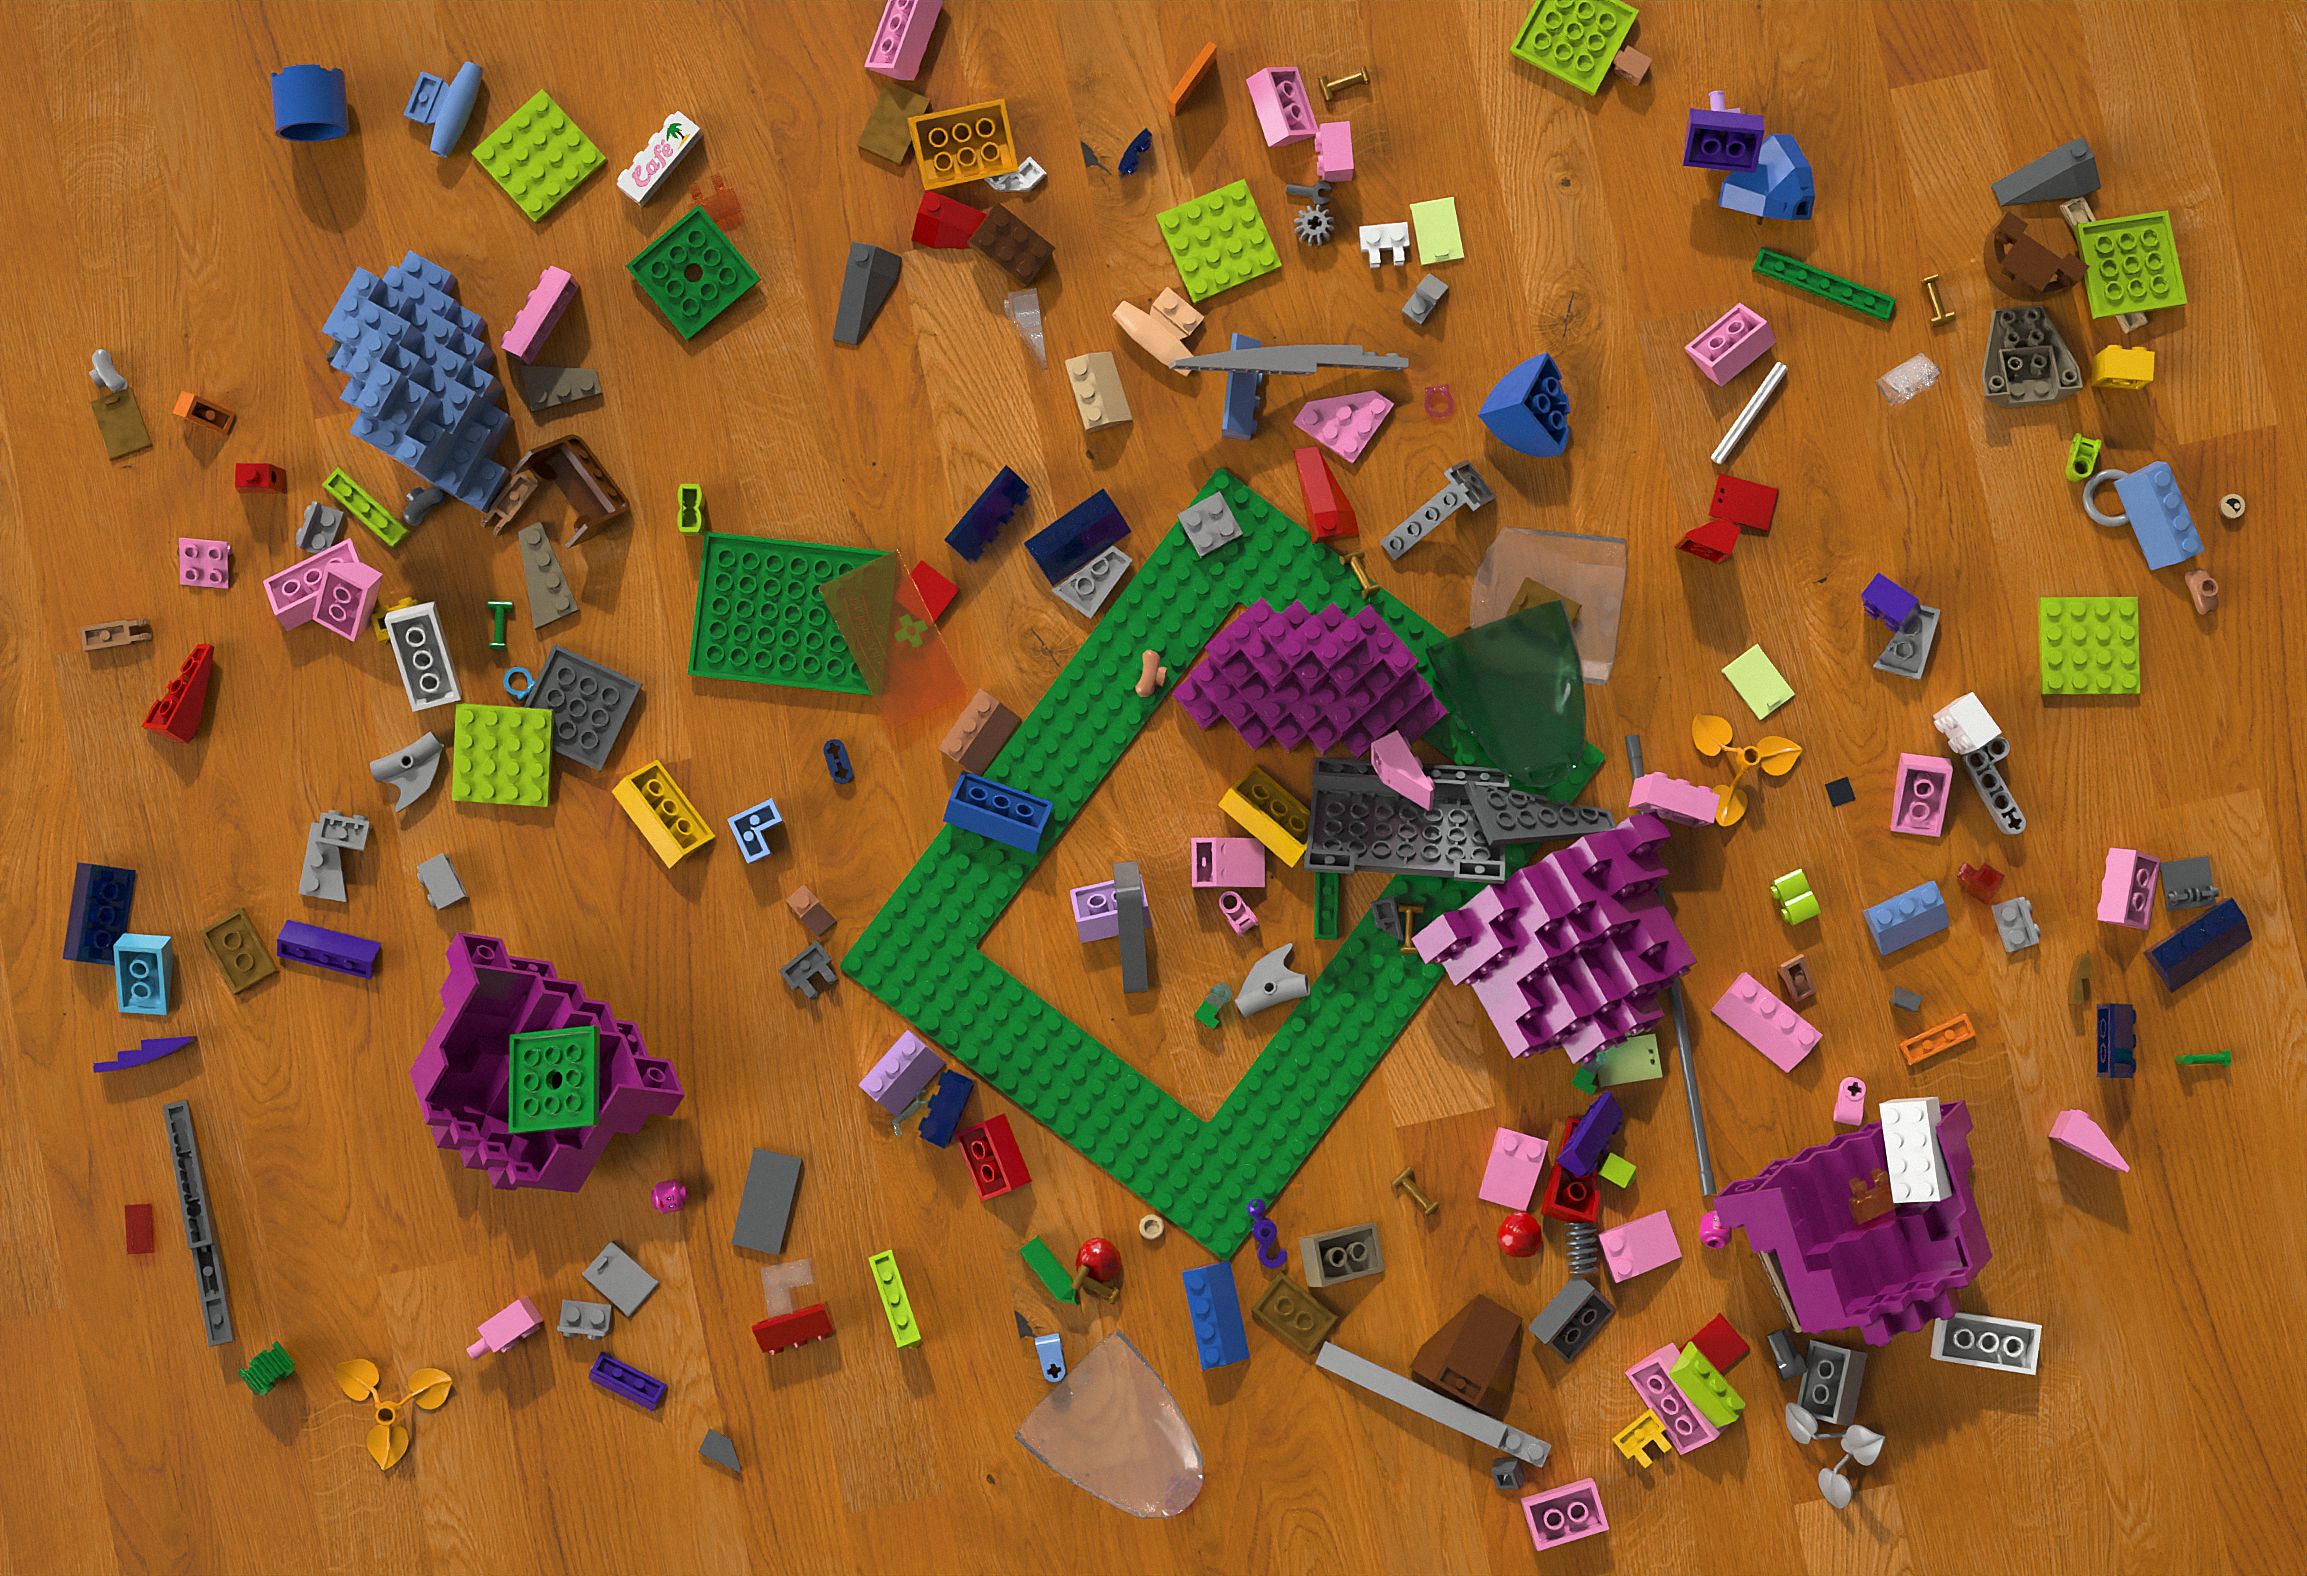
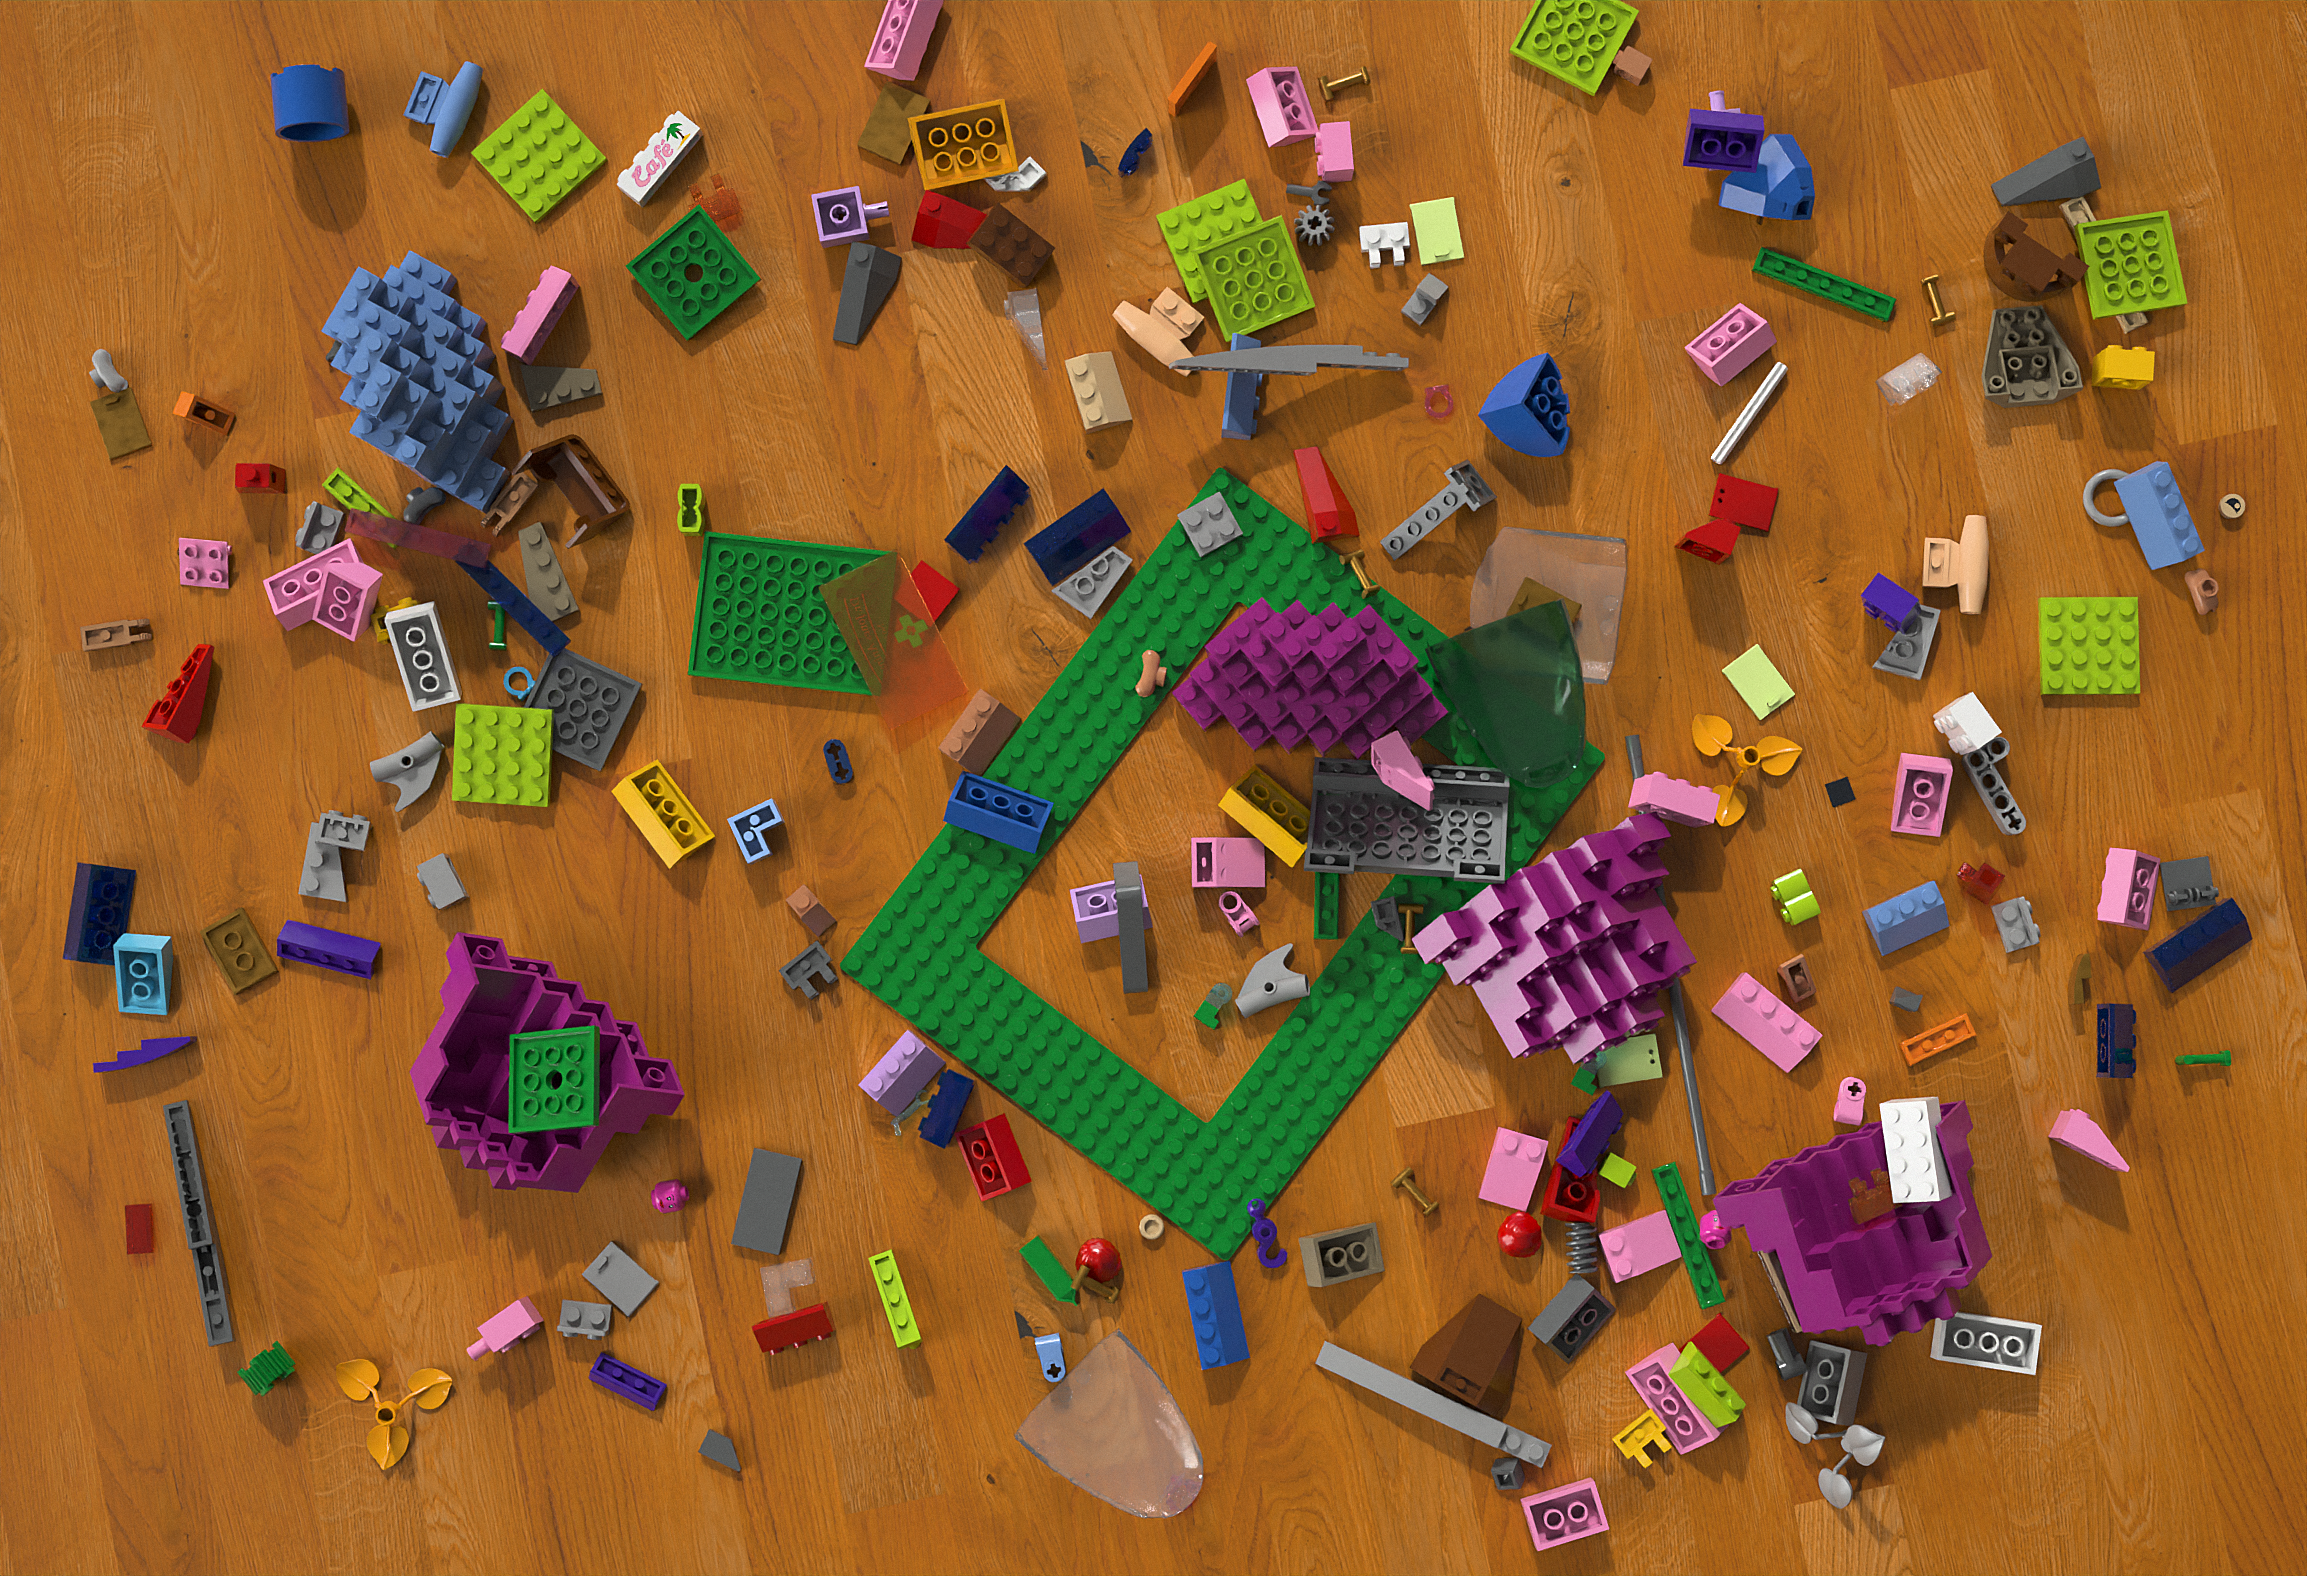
pearl gold tile [1251,1271,1339,1356] -> none
bright pink plate [1293,390,1394,464] -> none
dark grey wing [1464,780,1617,846] -> none
lime piece [2065,433,2101,482] -> none
none -> clear pink tile [345,508,492,568]
none -> clear blue tile [453,542,571,658]
none -> lavender brick [811,186,890,248]
none -> lime plate [1191,215,1315,342]
none -> green tile [1651,1161,1726,1310]
none -> light nougat plate [1922,515,1989,614]

